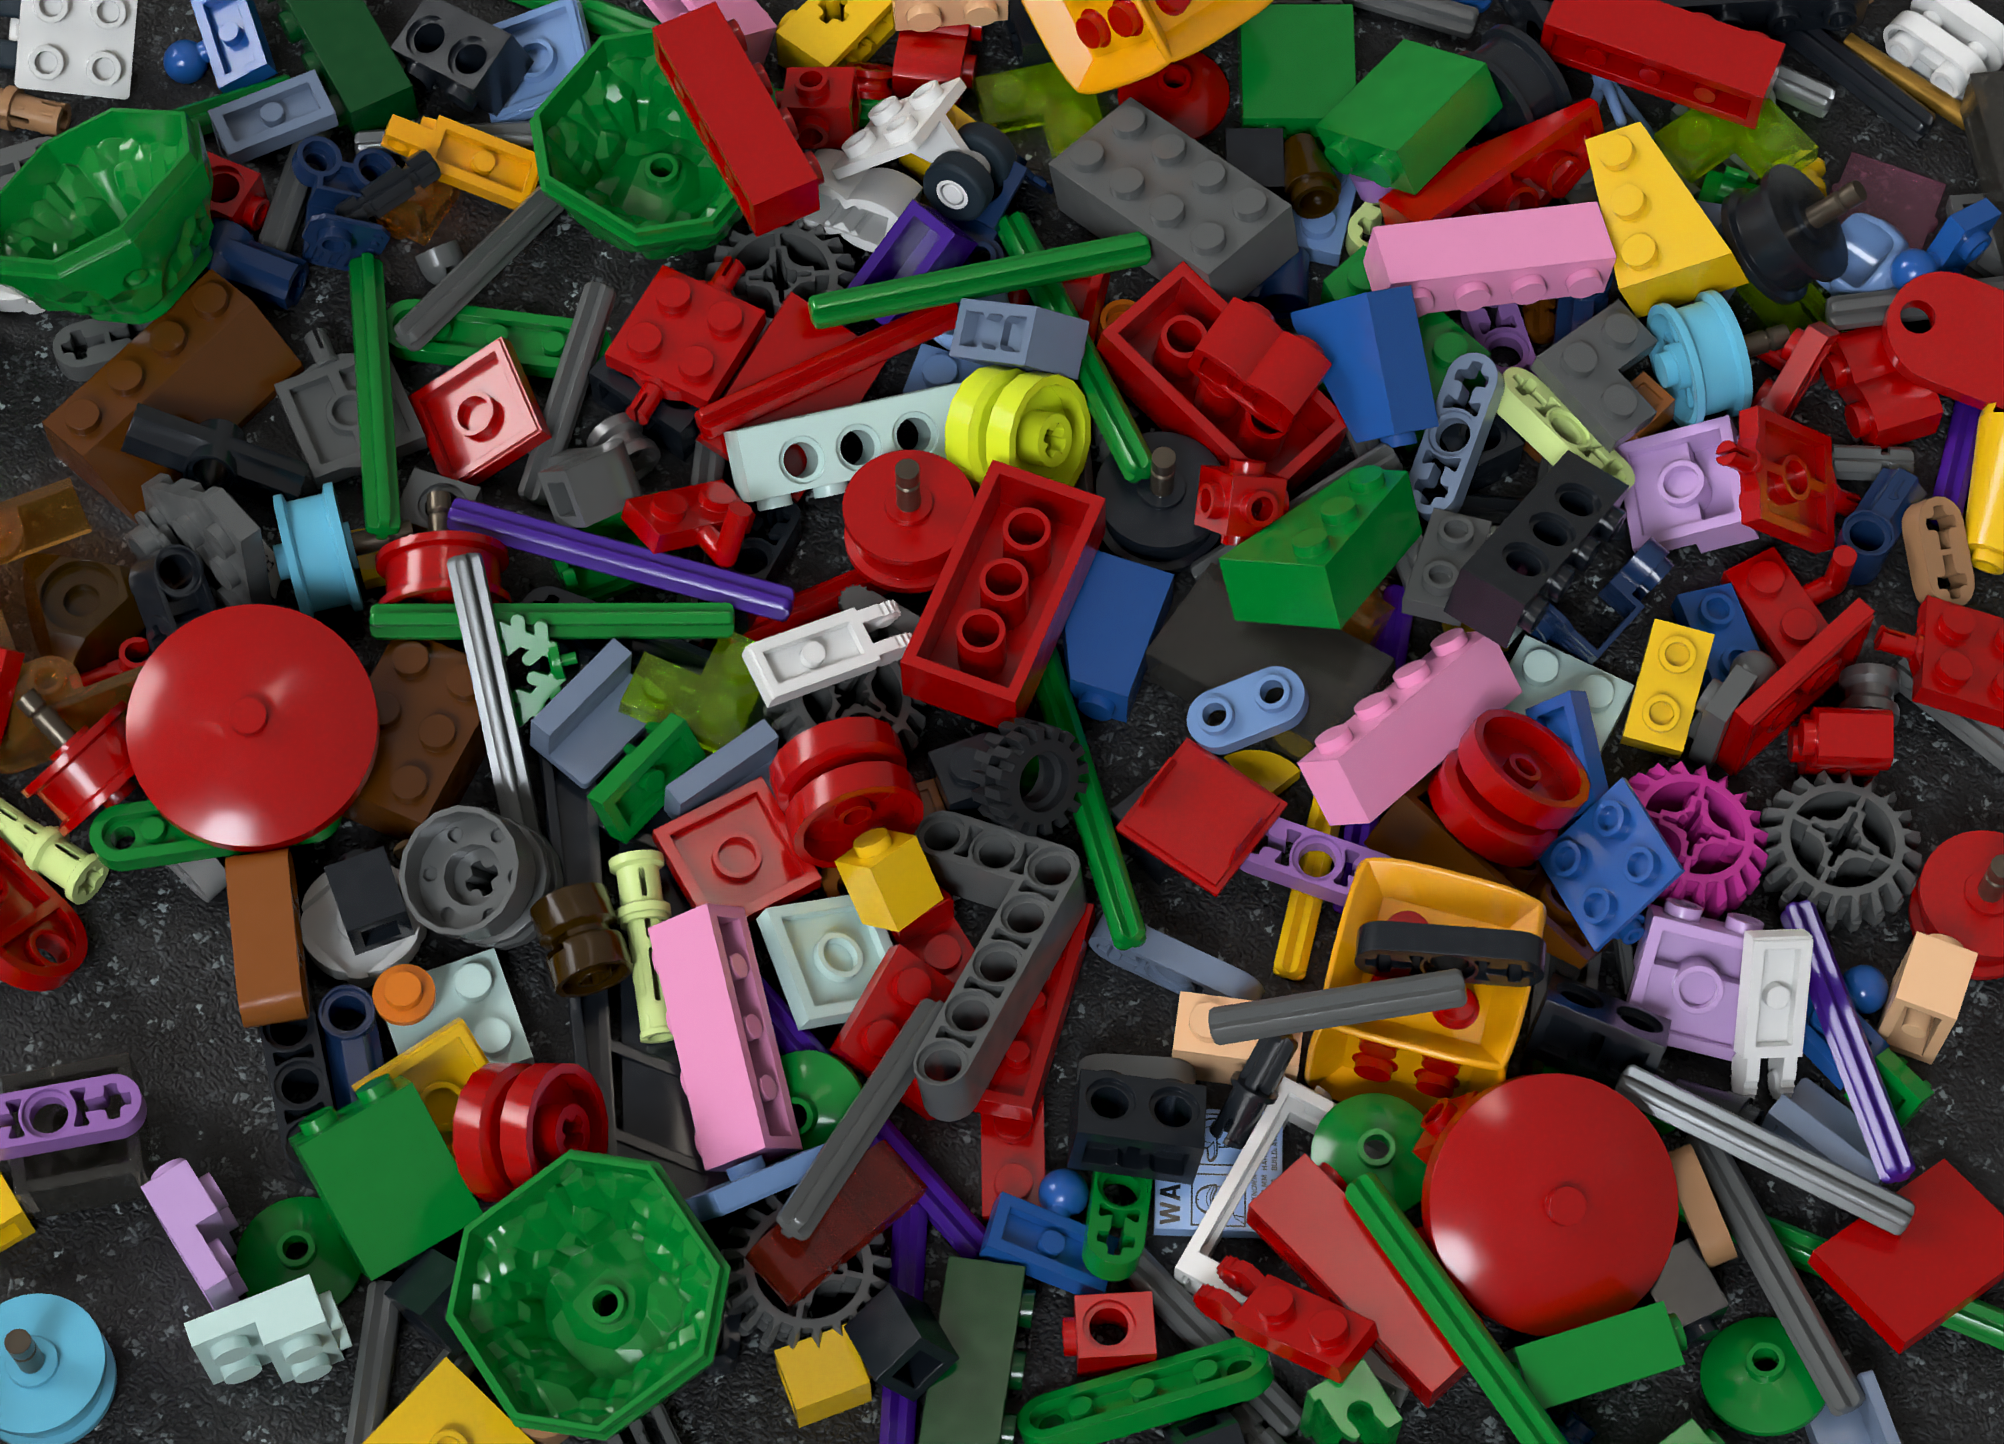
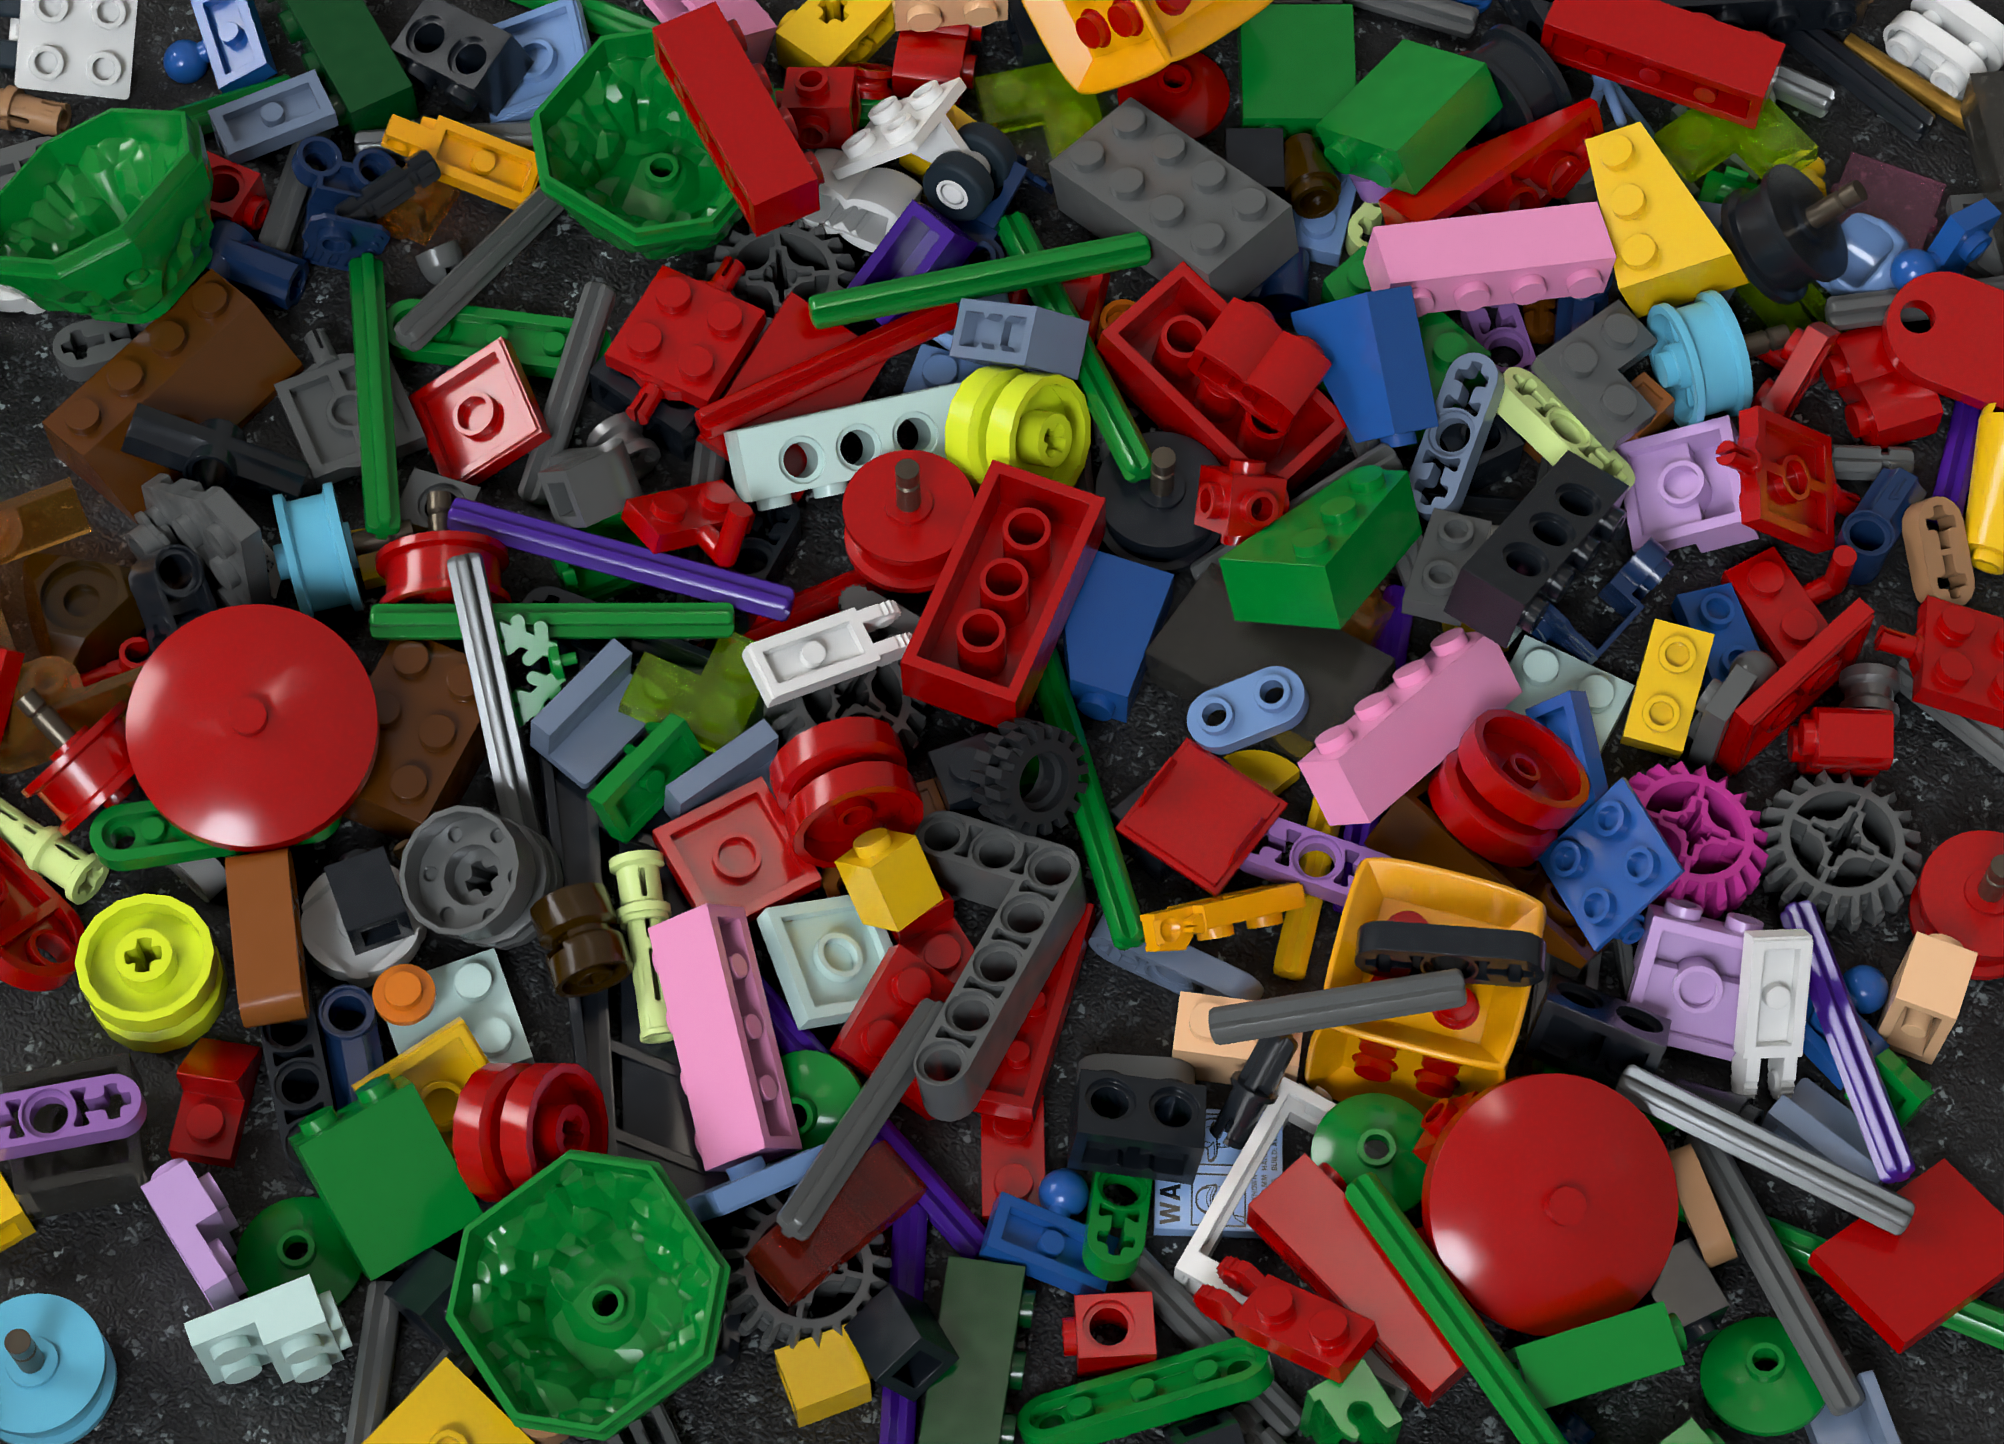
none -> neon yellow wheel [75,893,228,1054]
none -> red slope [168,1038,263,1168]
none -> light orange hinge [1140,882,1306,952]

